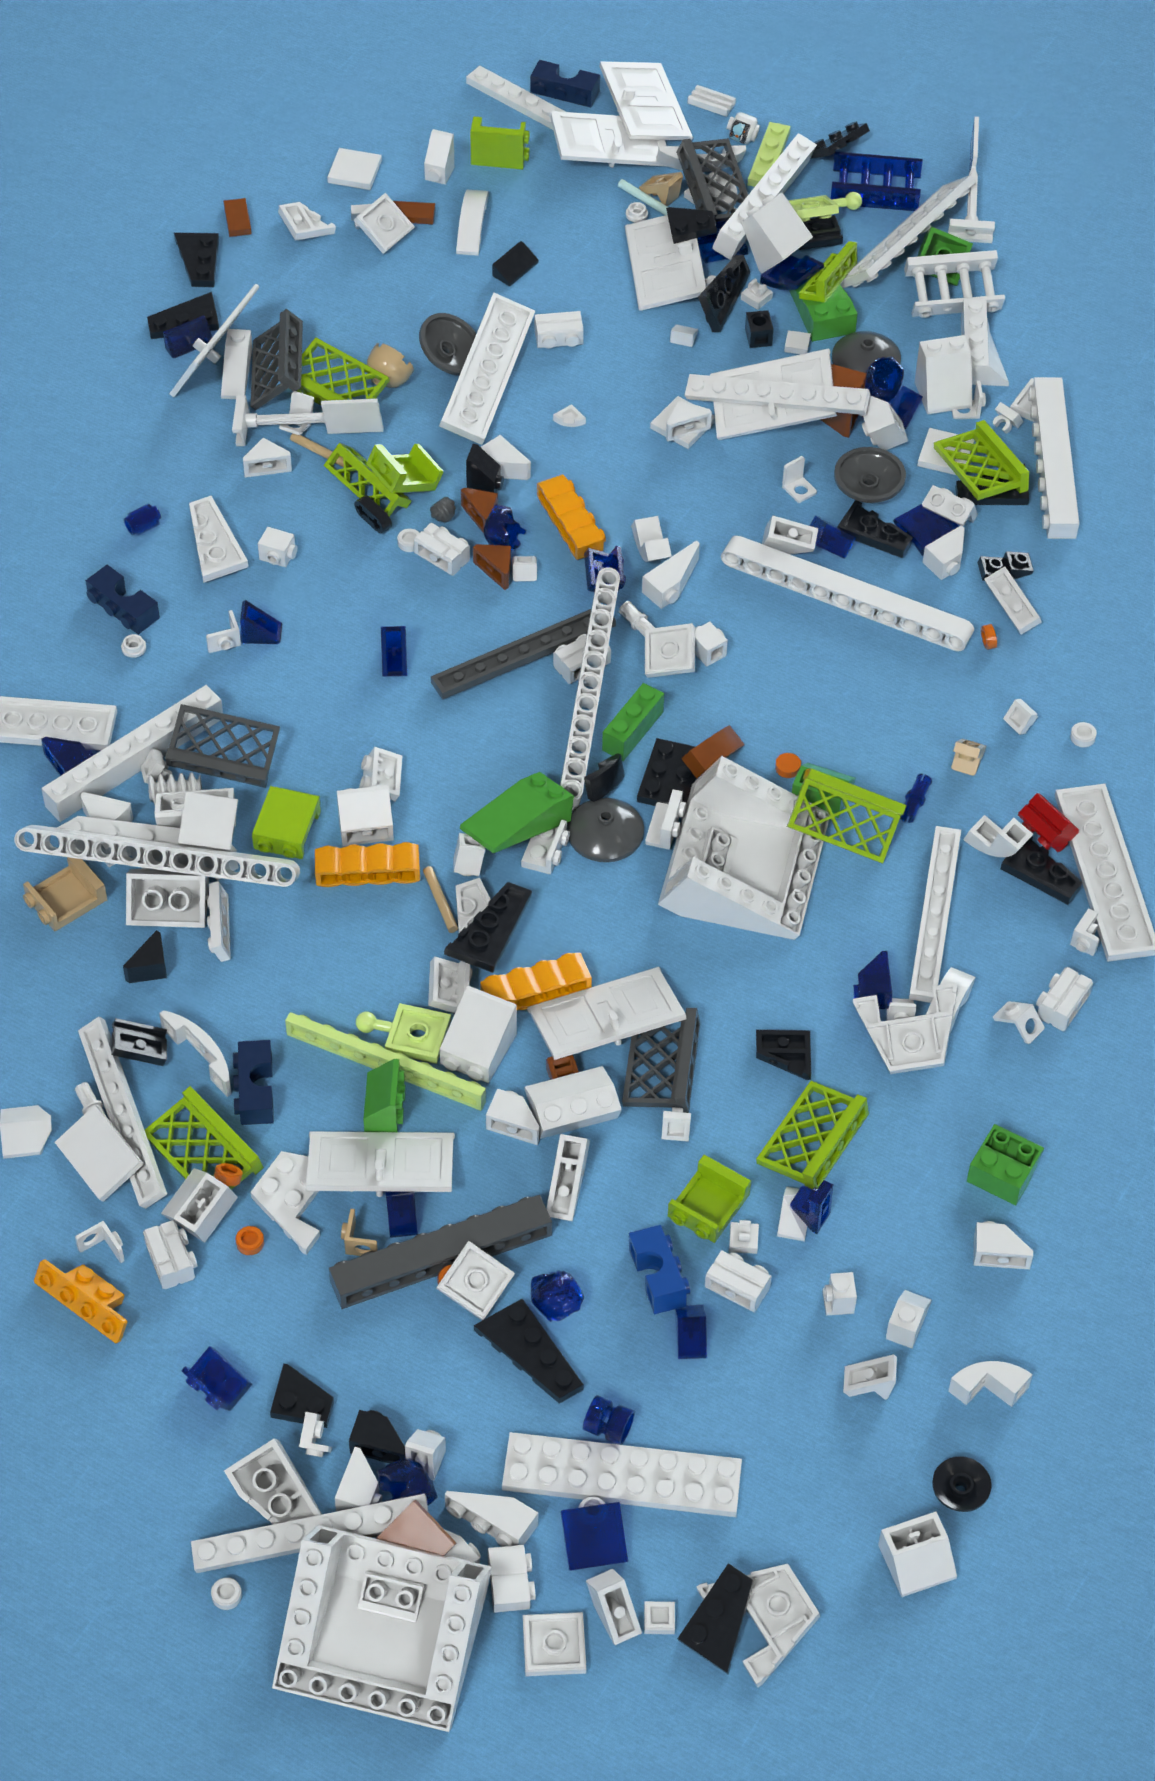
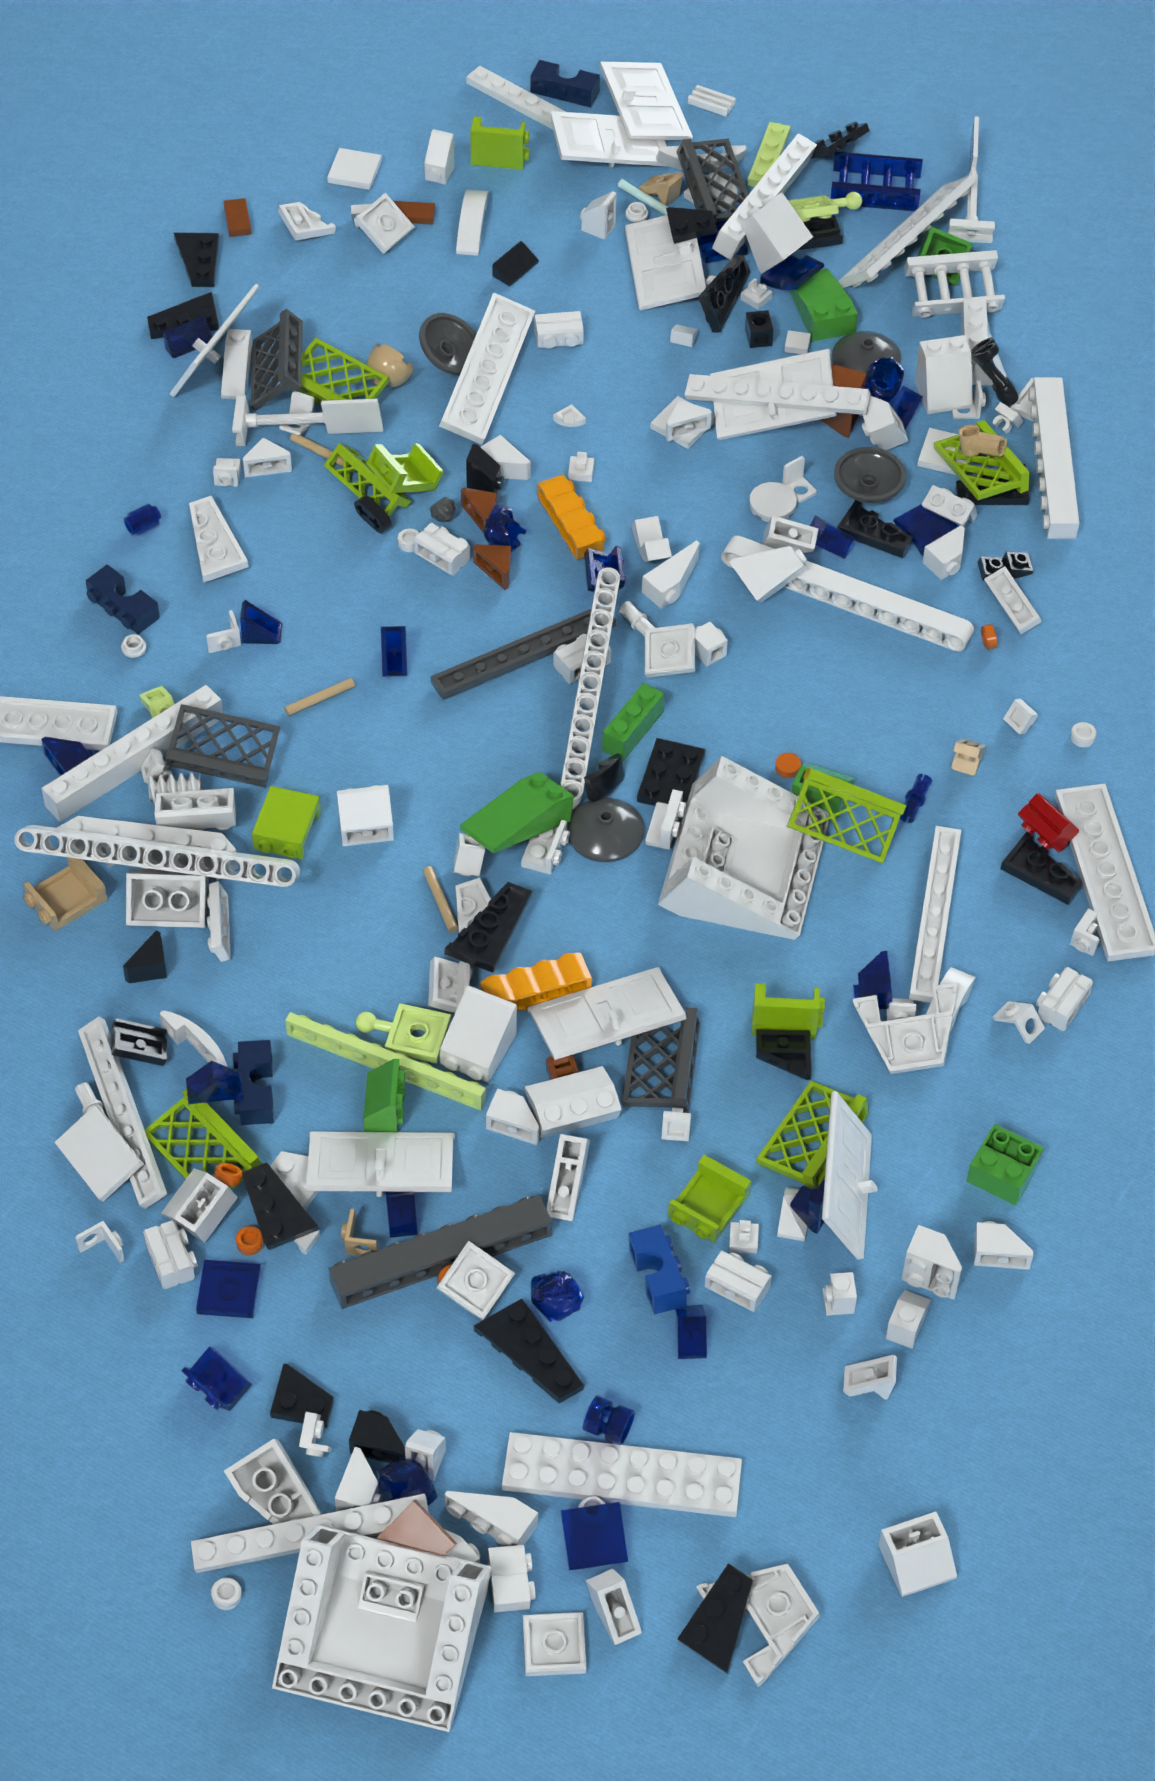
white slope [0,1105,52,1159] -> none
light orange bracket [34,1259,127,1344] -> none
white slope [81,792,133,822] -> none
white tile [178,792,238,851] -> none
white brick [258,527,297,567] -> none
light orange brick [315,842,420,887] -> none
white bracket [359,747,402,801] -> none
white slope [512,556,537,581] -> none
white tile [644,1601,675,1634] -> none
dark orange slope [681,725,745,778] -> none
head [726,112,760,145] -> none
lime fence [799,241,857,302] -> none
black dish [932,1457,991,1512] -> none
white brick [948,1361,1033,1407] -> none
white brick [963,815,1033,857] -> none
none -> yellowish green bracket [139,686,174,718]
none -> clear blue slope [186,1061,243,1104]
none -> clear blue tile [196,1260,261,1318]
none -> white bracket [213,458,241,486]
none -> black wing [242,1163,320,1250]
none -> tan bar [284,678,355,716]
none -> white tile [568,452,594,482]
none -> white slope [580,191,616,240]
none -> white slope [729,546,808,603]
none -> white tile [749,482,797,522]
none -> lime panel [752,983,825,1039]
none -> white door [822,1091,878,1260]
none -> white slope [901,1225,962,1300]
none -> tan piece [958,424,1007,457]
none -> black piece [971,337,1019,406]

